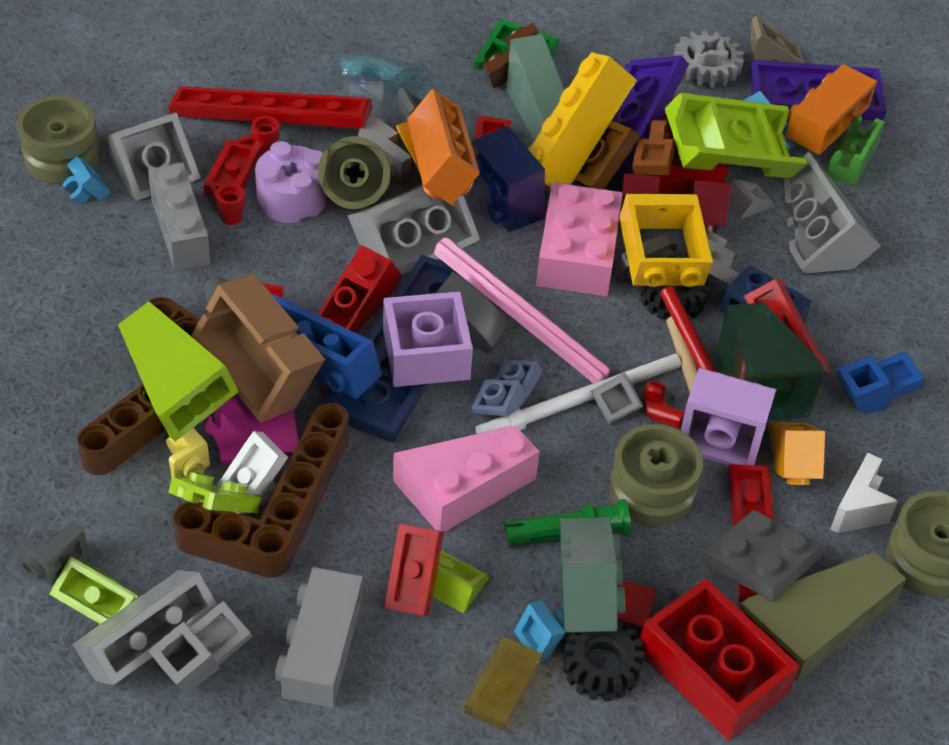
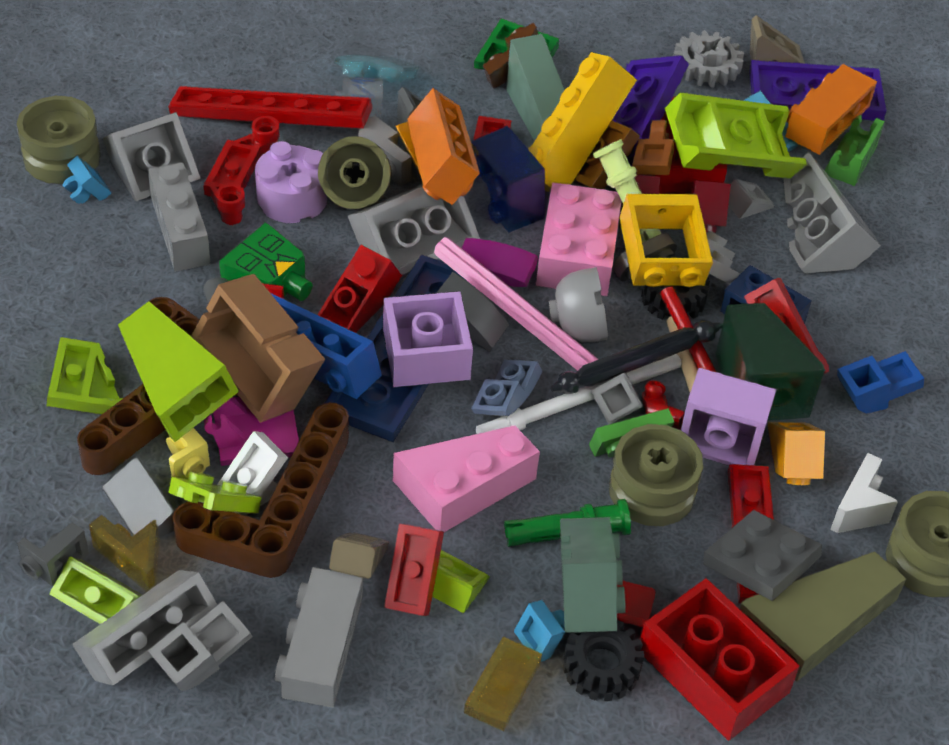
none -> lime wing [47,337,123,414]
none -> clear yellow slope [89,515,160,592]
none -> slope [102,457,174,547]
none -> green torso [219,223,313,301]
none -> dark tan slope [329,532,389,579]
none -> magenta slope [462,238,539,287]
none -> light grey cylinder [548,267,608,342]
none -> black wheel [550,320,722,394]
none -> bright green plate [589,408,674,458]
none -> yellowish green pin [593,139,661,243]

